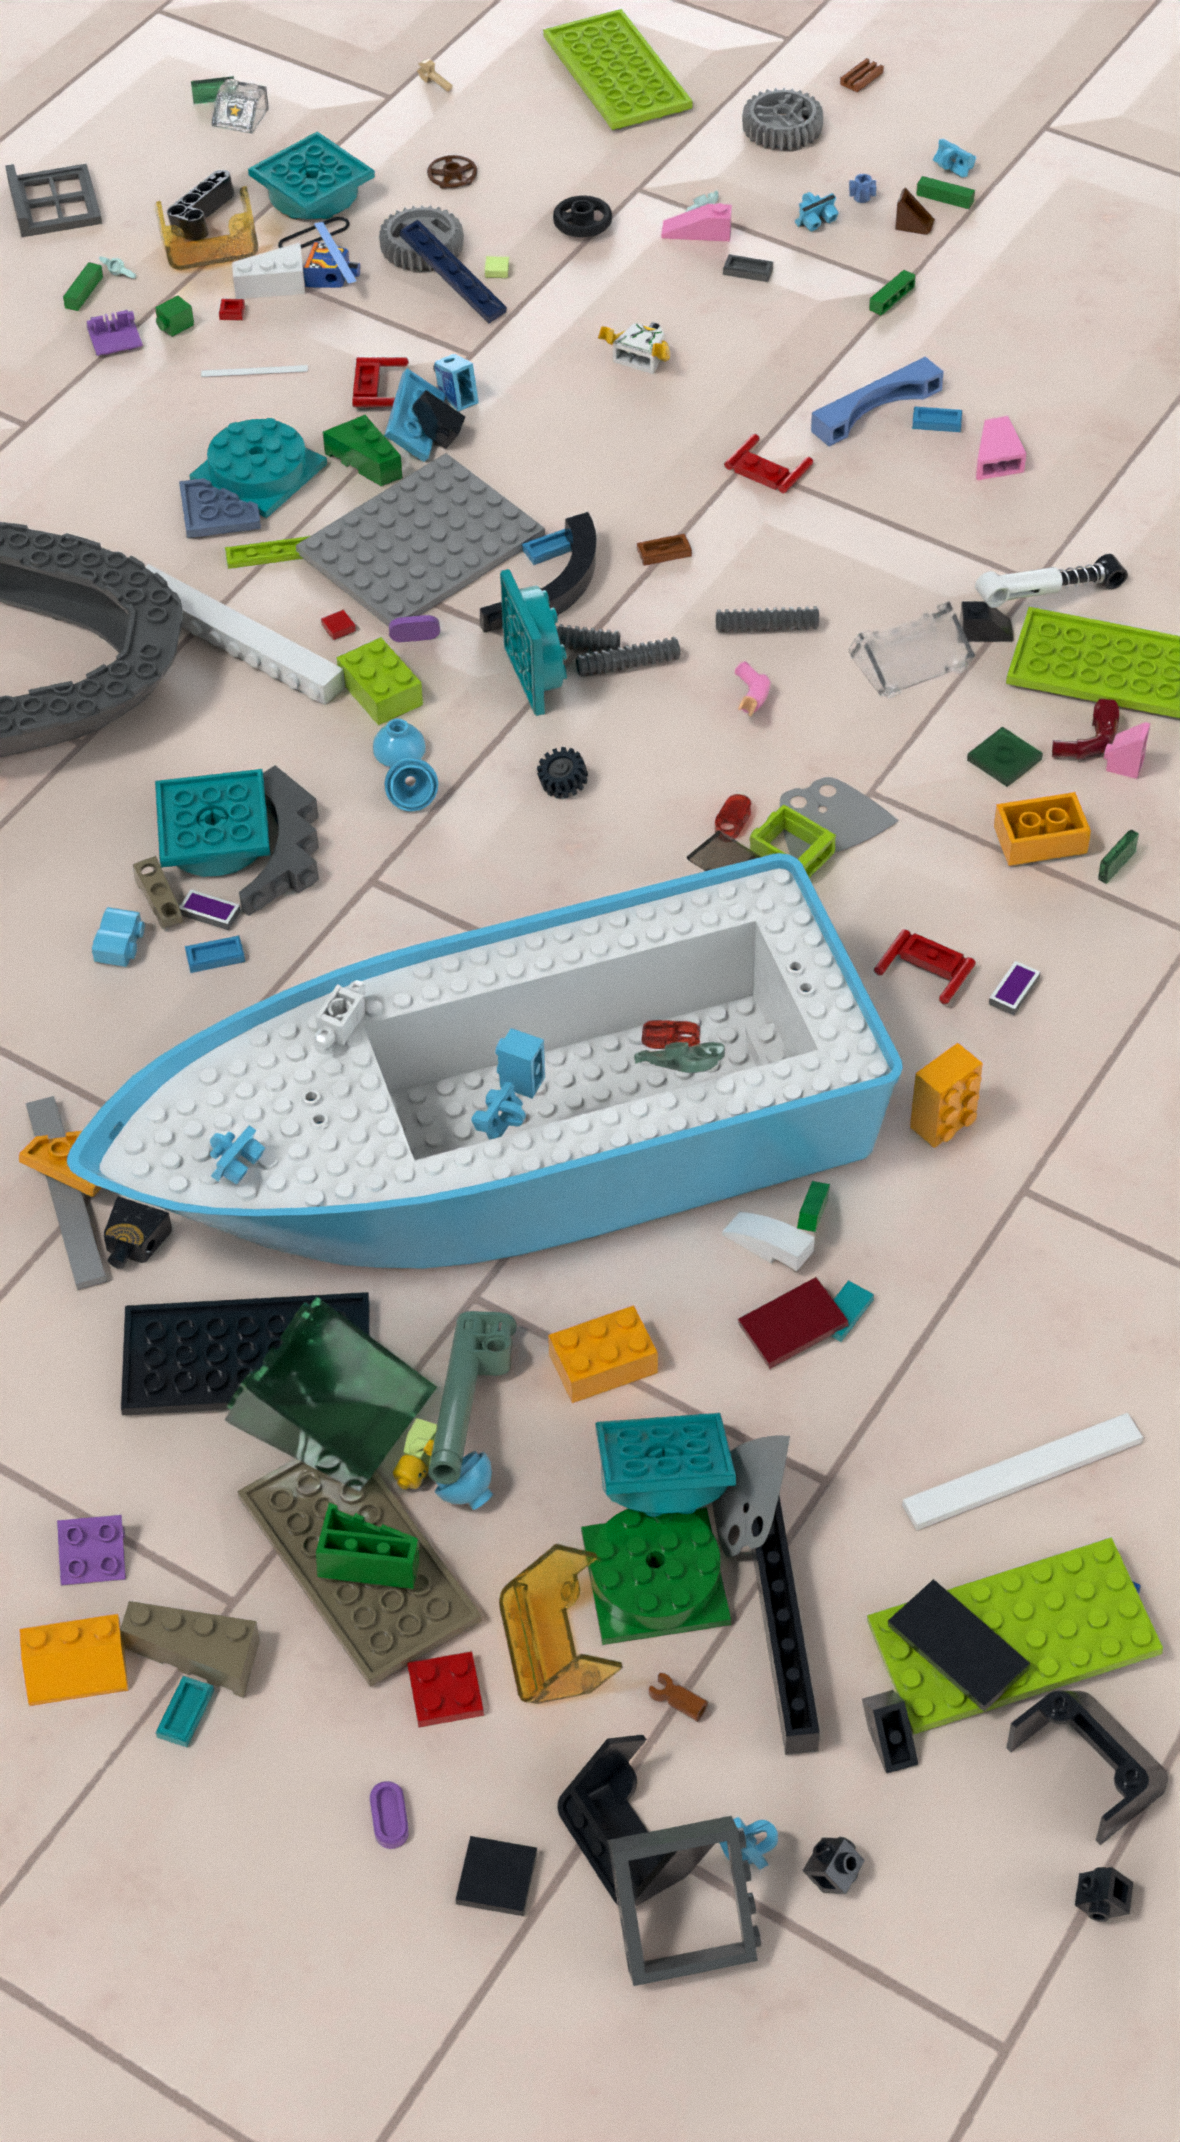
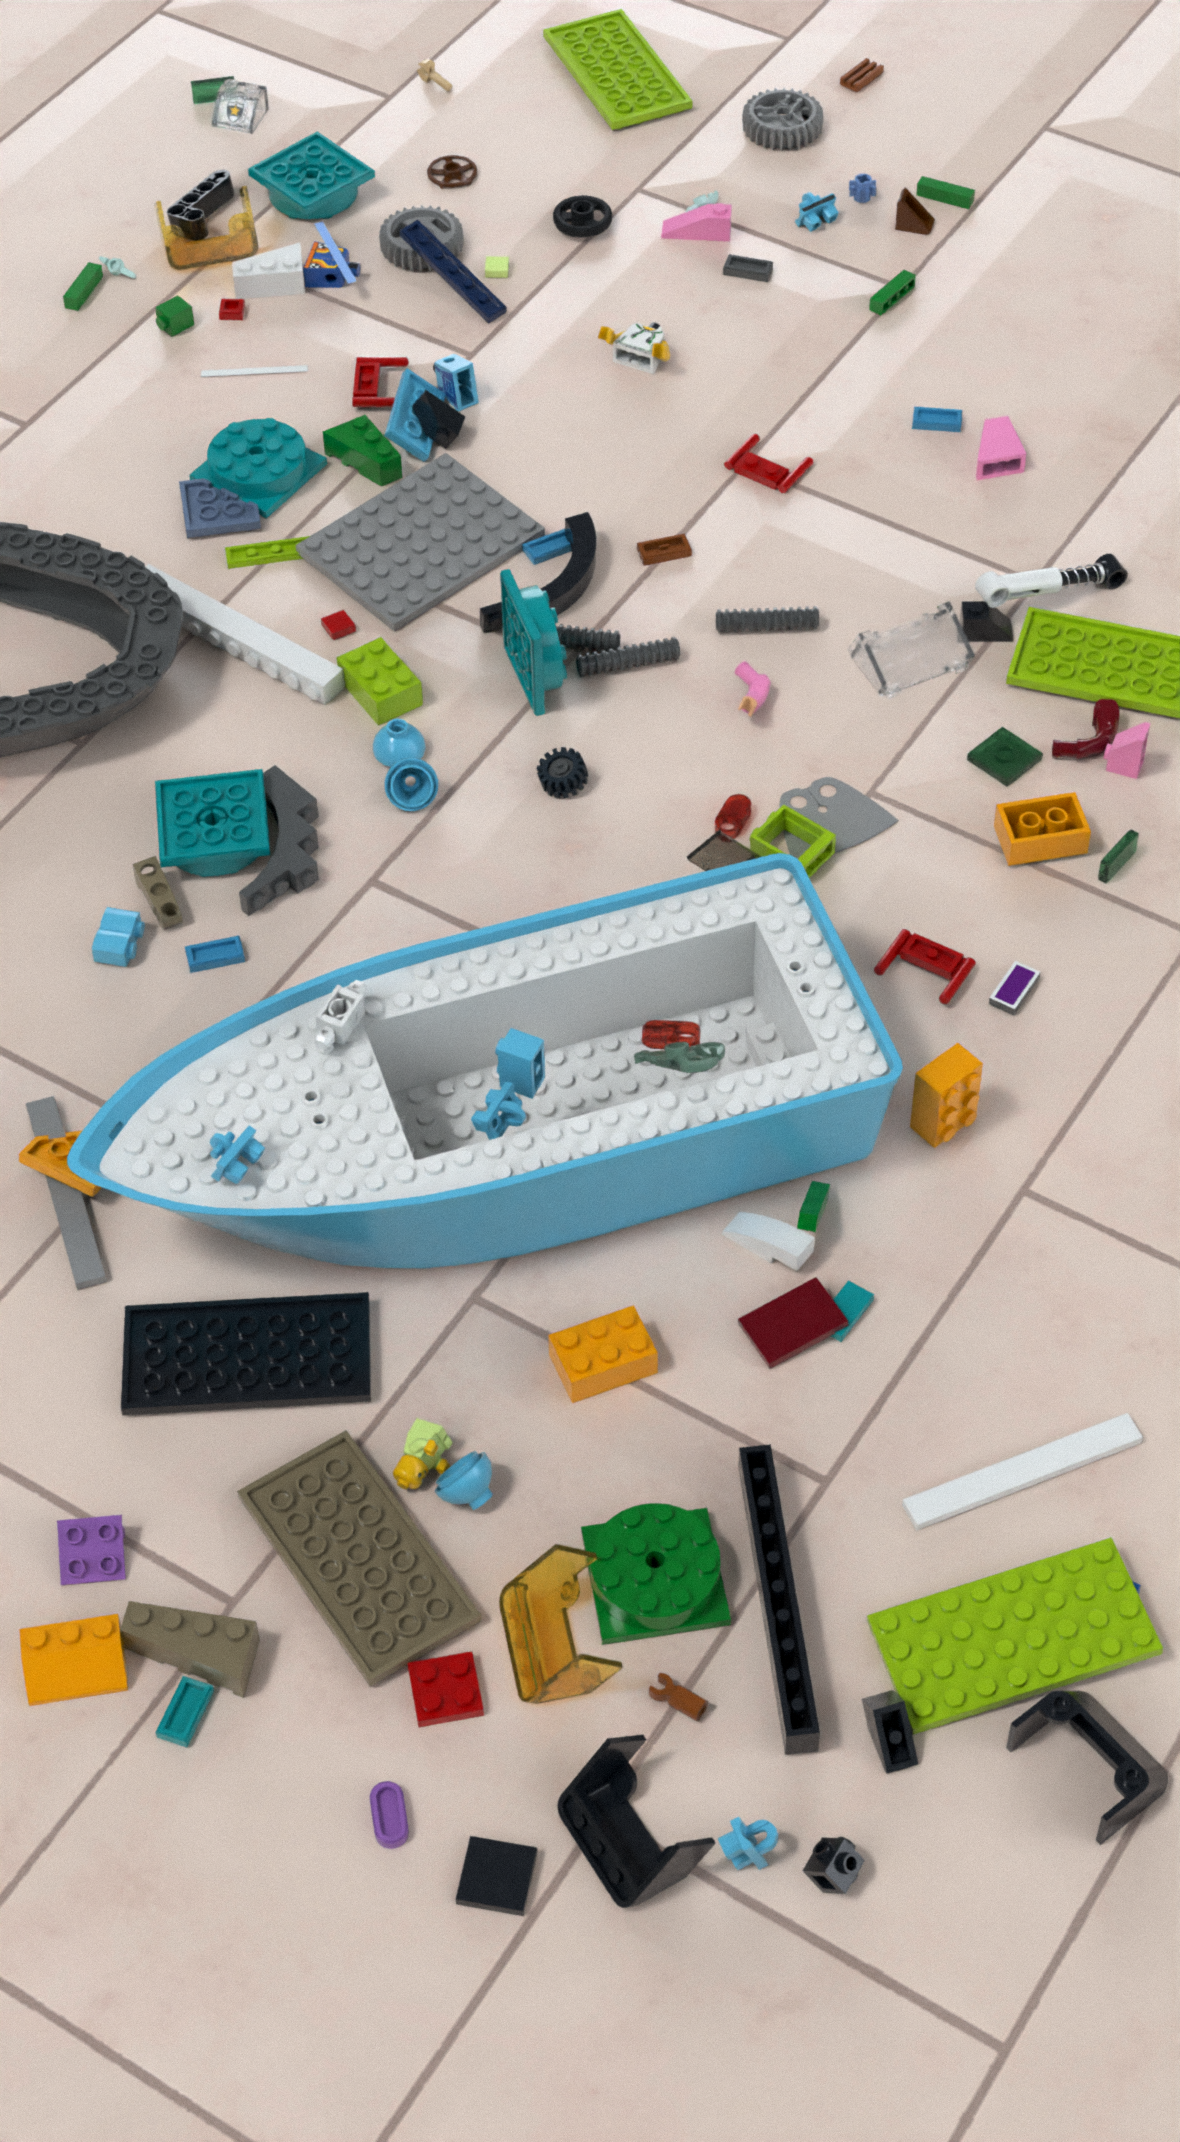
dark grey window [5,163,102,237] -> none
medium lavender hinge [87,310,143,356] -> none
black torso [103,1196,172,1269] -> none
tile [179,890,241,930] -> none
clear green windscreen [225,1297,437,1492] -> none
black piece [278,217,349,248] -> none
green wedge [316,1503,419,1589] -> none
medium lavender tile [389,615,440,642] -> none
sand green piece [428,1311,517,1484] -> none
teal piece [595,1413,736,1517] -> none
dark grey window [608,1816,761,1986] -> none
light grey piece [712,1435,790,1557] -> none
medium blue arch [811,357,944,447] -> none
black tile [888,1579,1031,1711] -> none
medium azure hips [933,138,976,177] -> none
black brick [1075,1867,1134,1922] -> none

